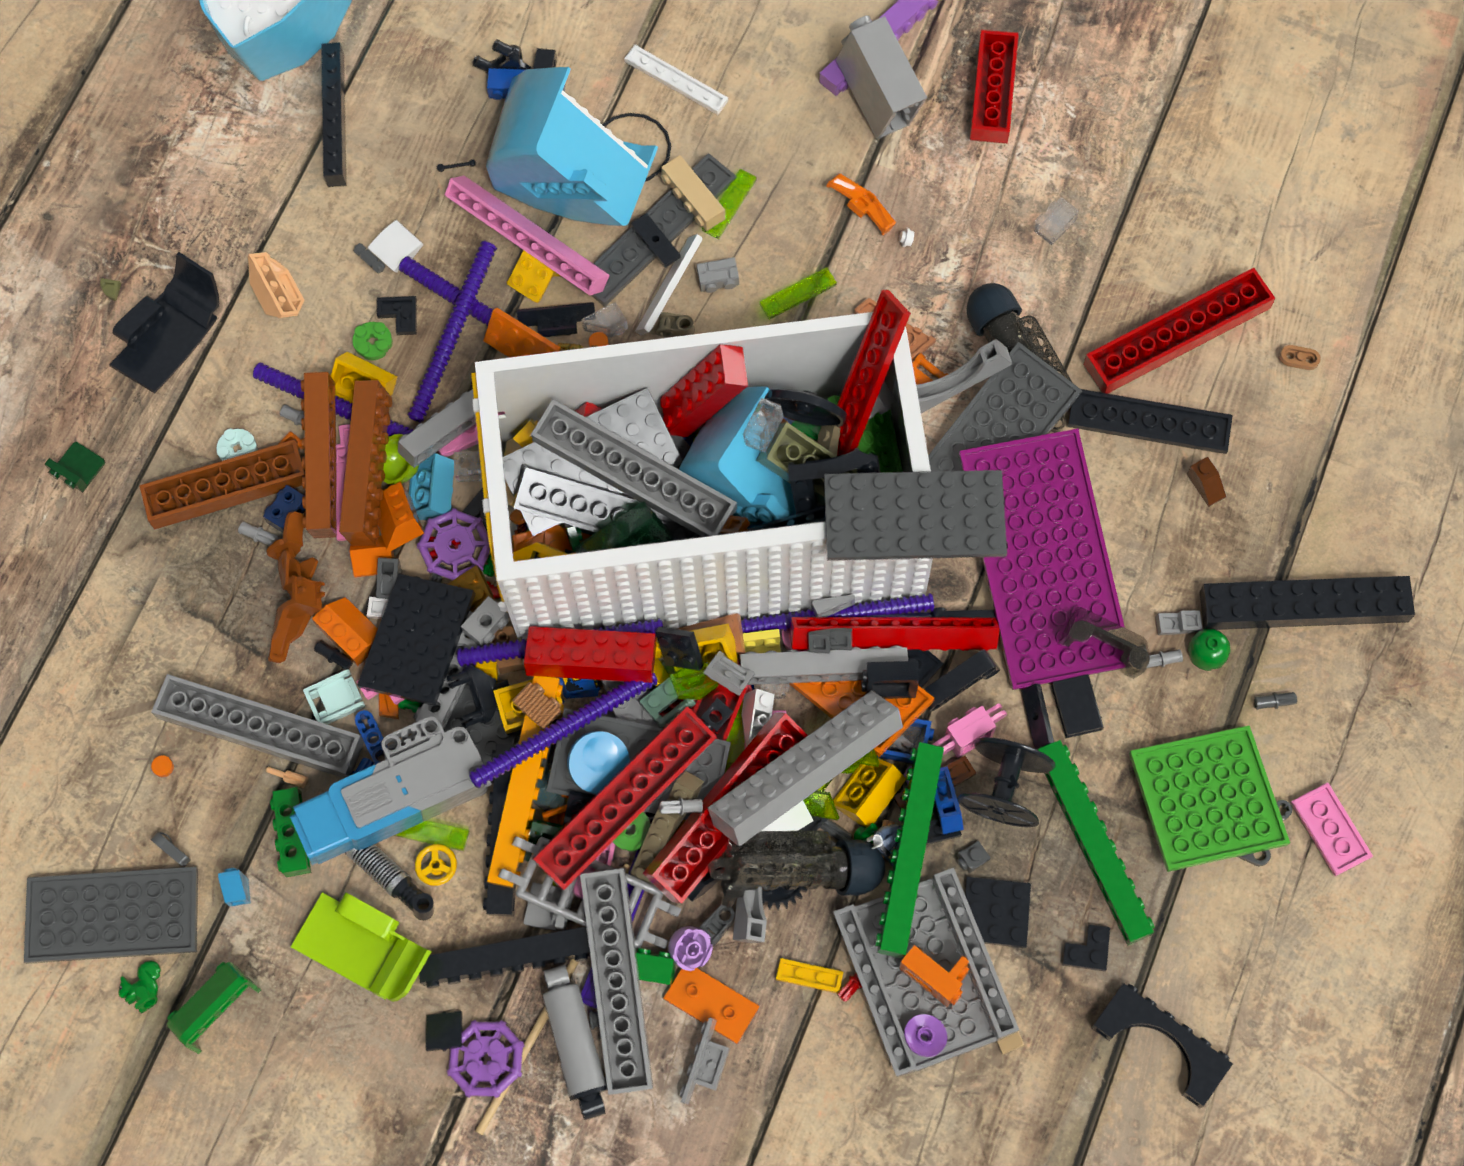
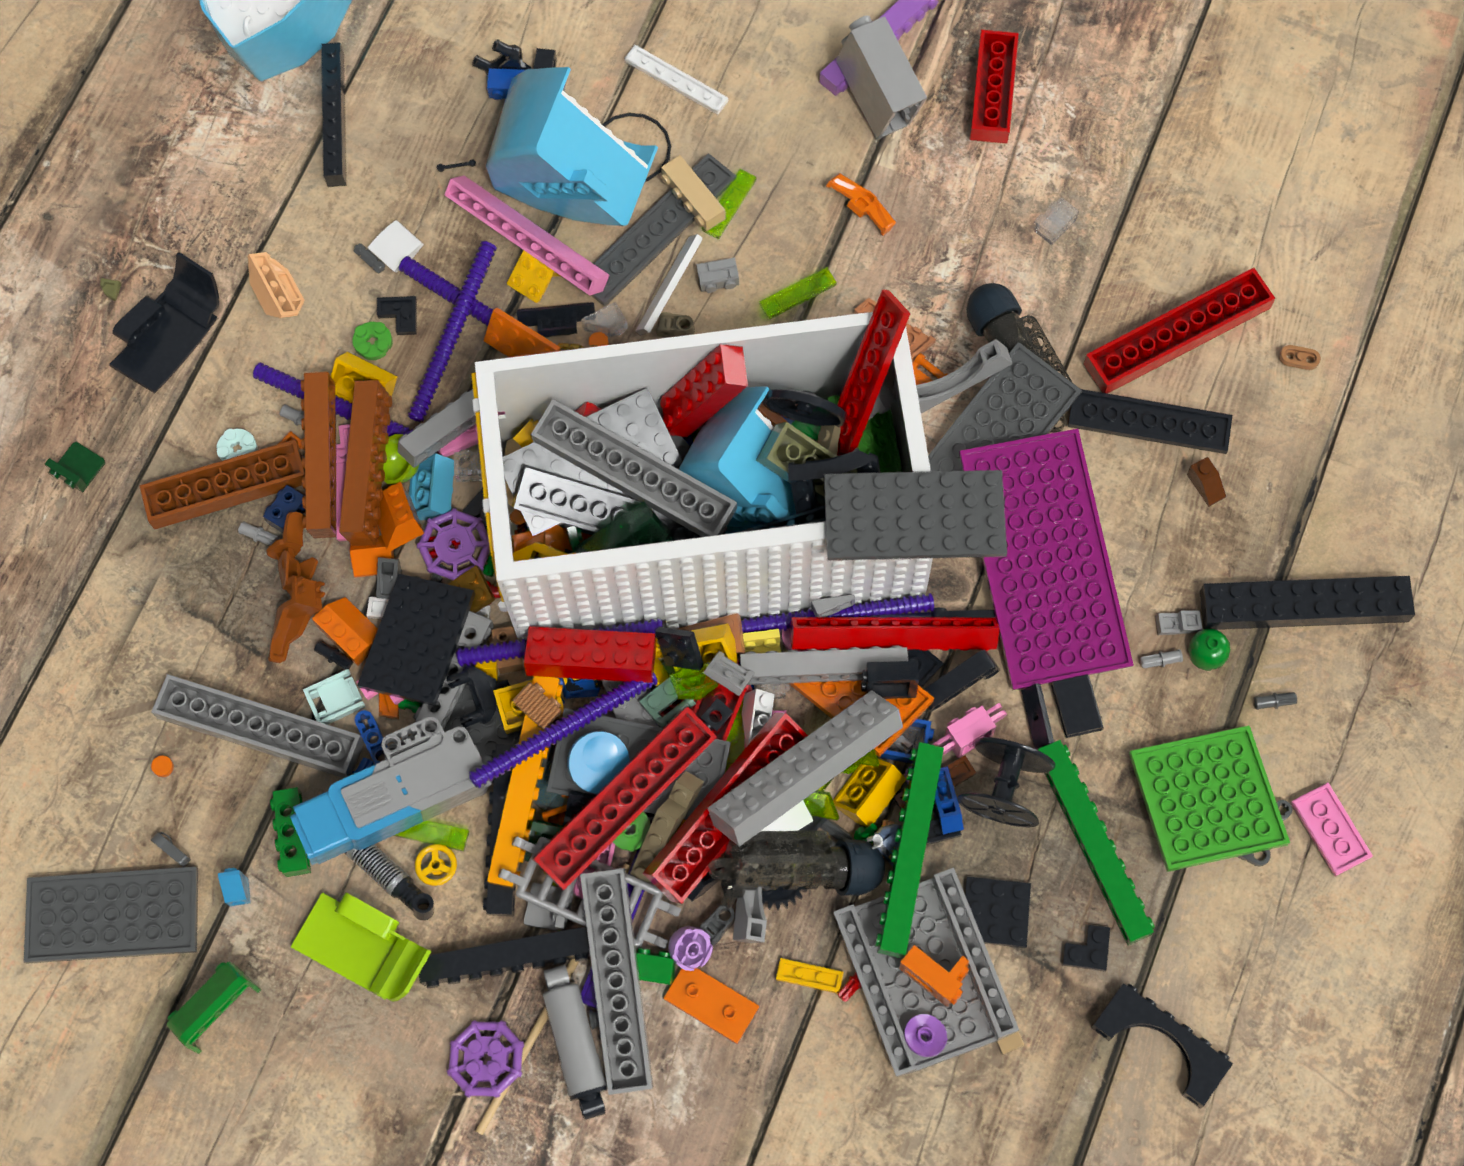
green animal [118,961,161,1014] -> none
light nougat axle [266,767,308,789] -> none
black piece [426,1011,462,1052] -> none
light grey brick [461,596,509,647] -> none
black tile [631,213,681,268] -> none
light grey axle [659,798,703,815] -> none
light grey bracket [680,1017,730,1105] -> none
reddish brown tile [720,515,750,535] -> none
clear brick [743,398,784,453] -> none
dark grey slope [809,628,852,654] -> none
white plate [899,228,914,247] -> none
dark grey bracket [957,841,991,874] -> none
clear smoke windscreen [1059,608,1150,679] -> none

